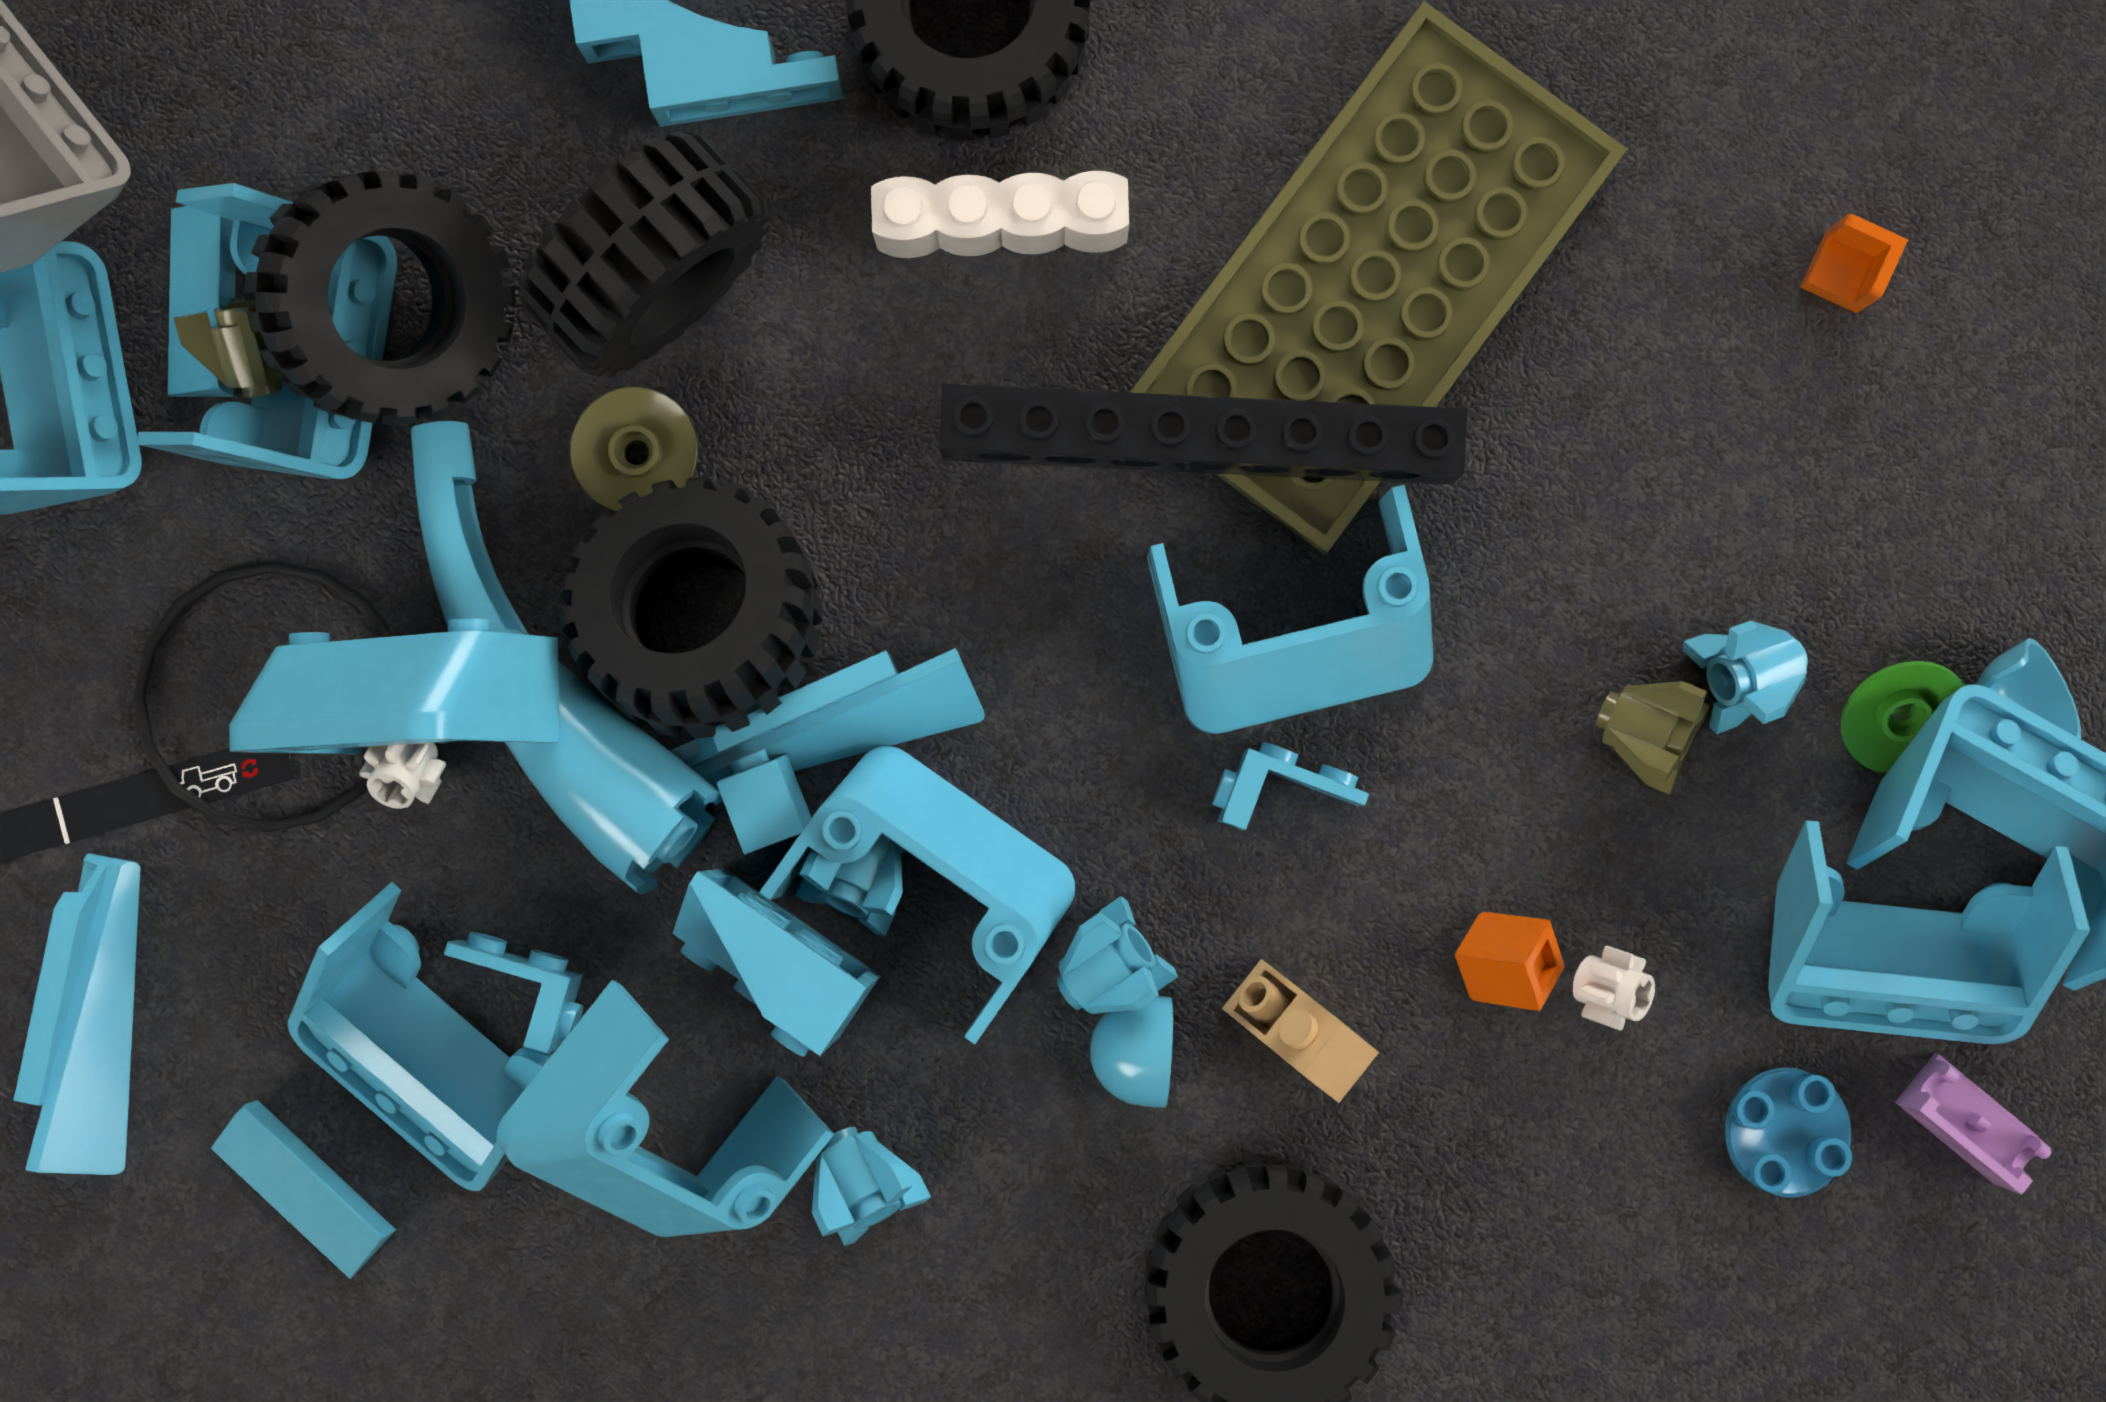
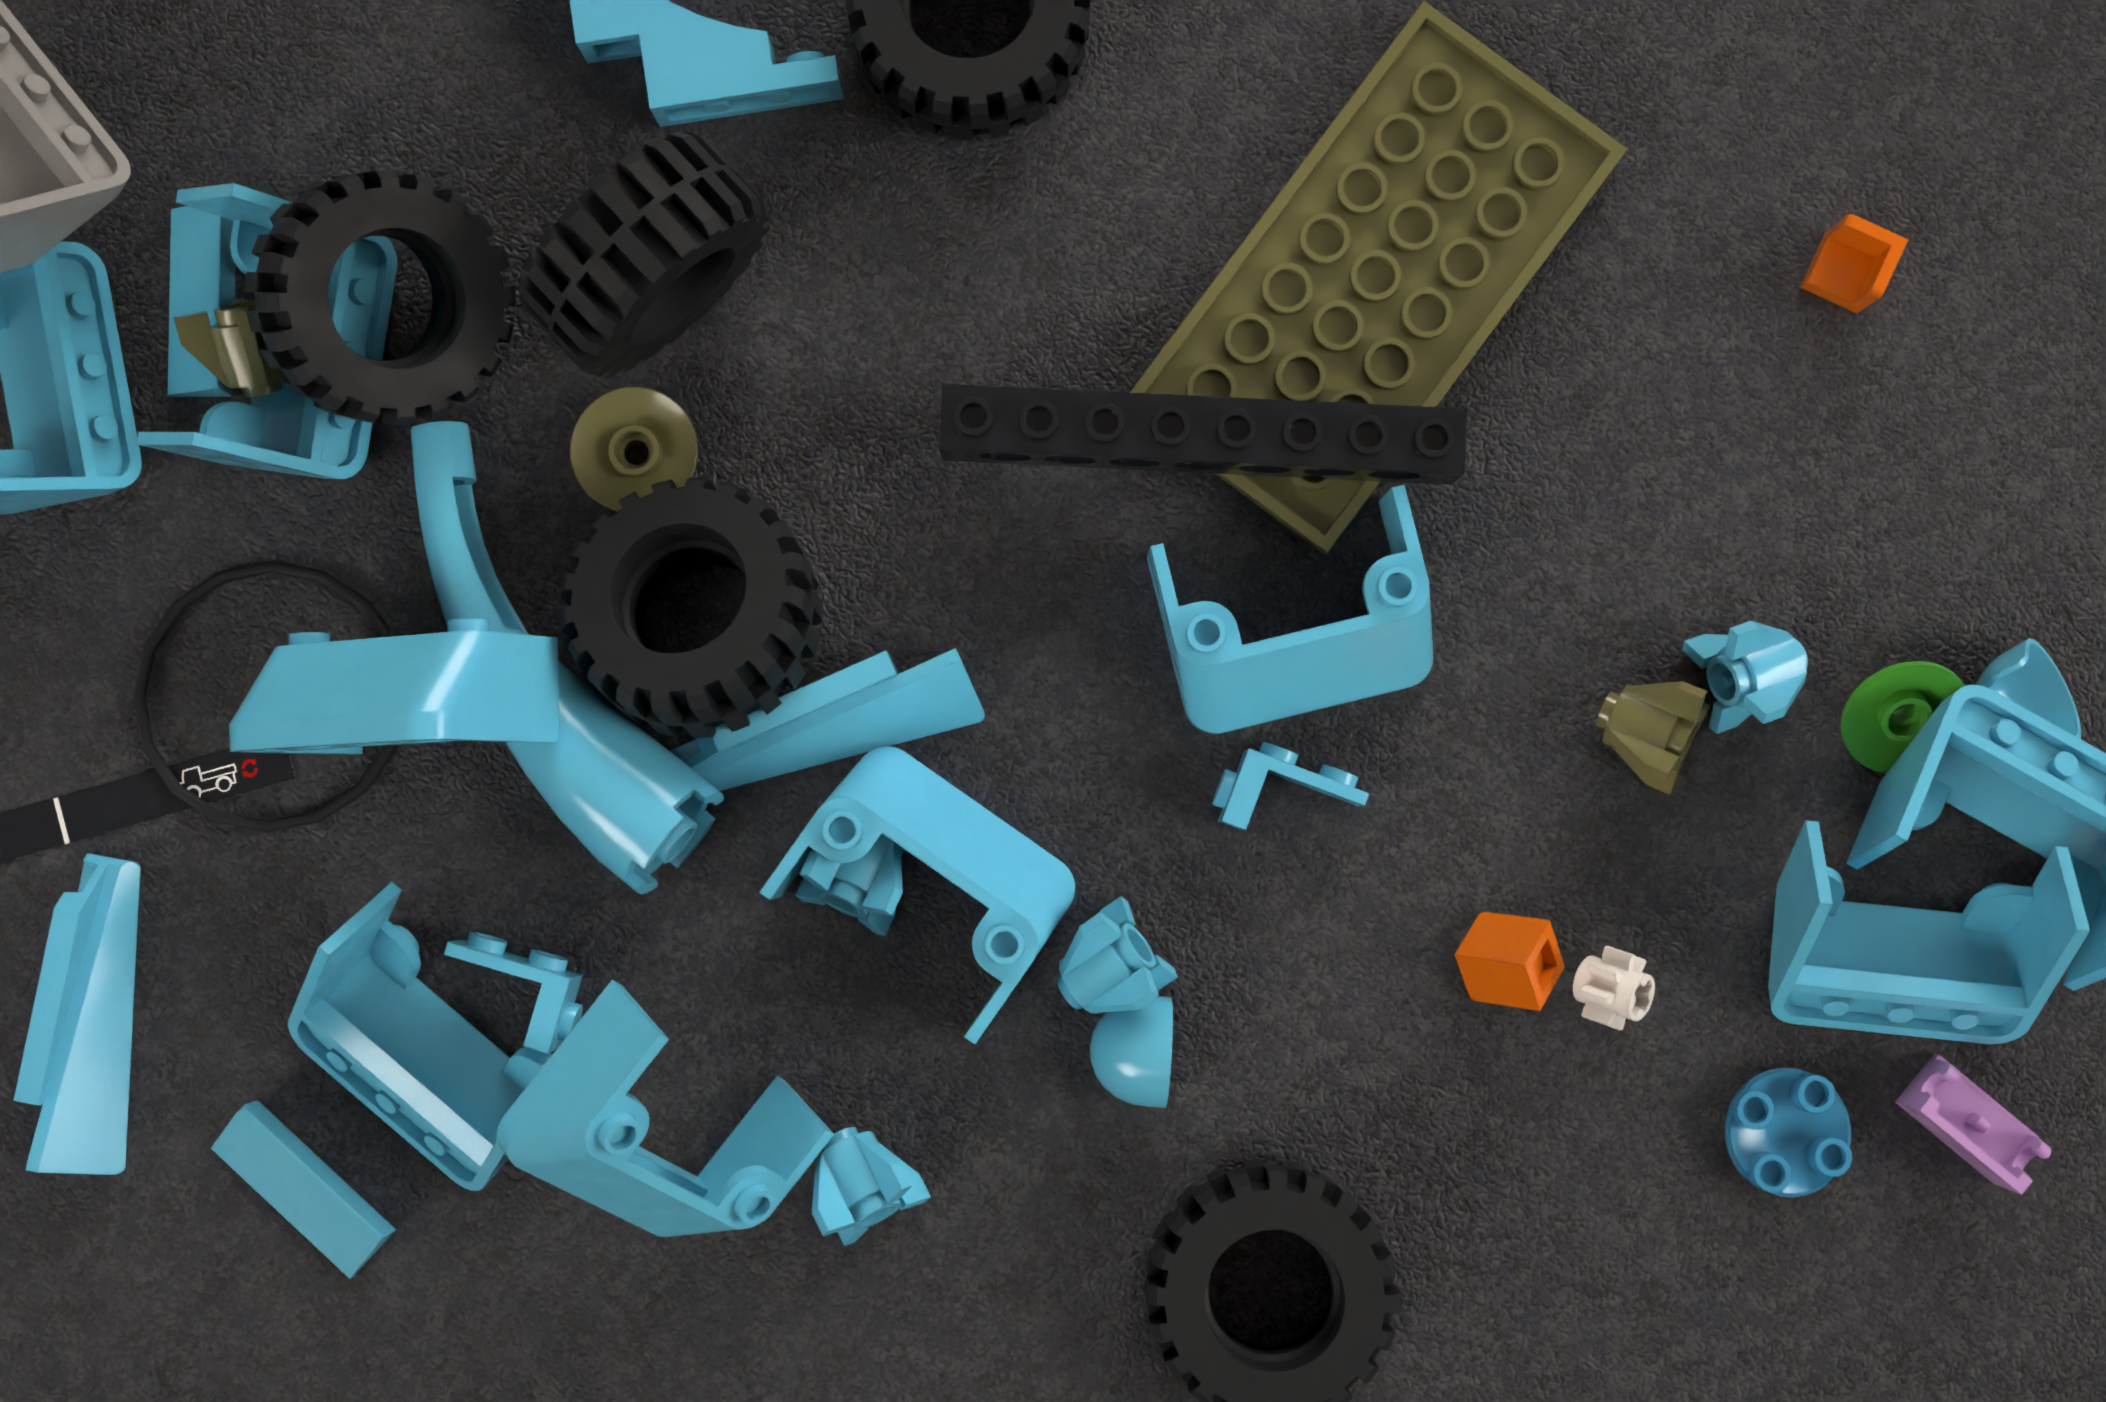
white gear [359,743,446,809] -> none
medium azure slope [672,868,881,1057] -> none
medium azure brick [716,749,812,855] -> none
white brick [871,171,1129,258] -> none
tan slope [1222,959,1379,1103] -> none

